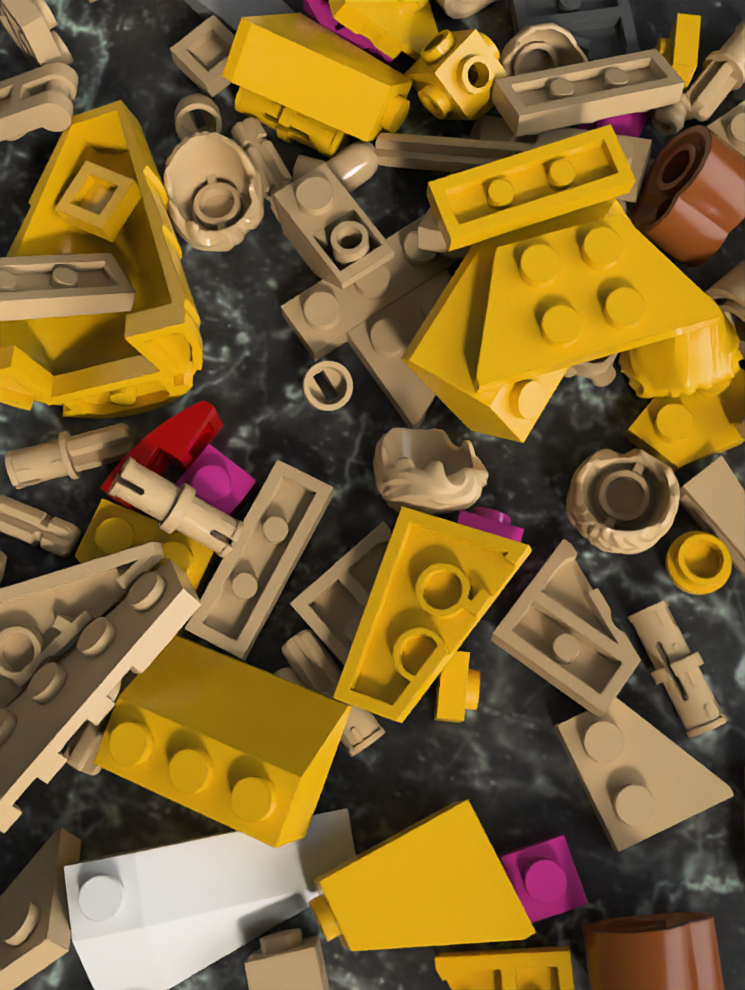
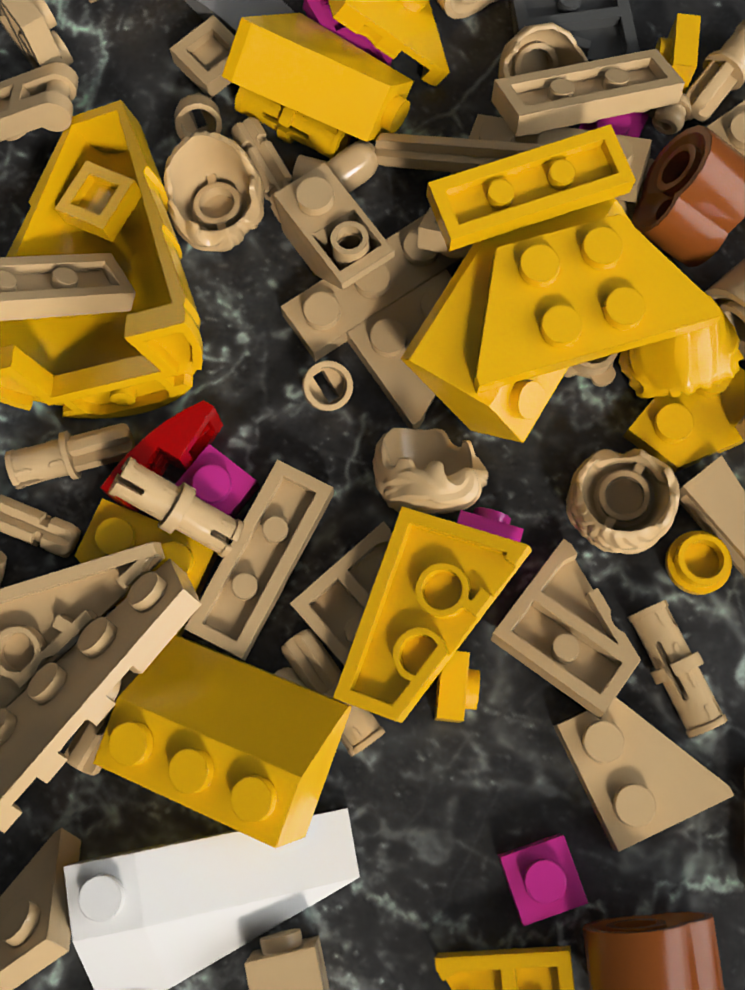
yellow slope [308,800,536,951] -> none
yellow brick [404,29,510,121] -> none

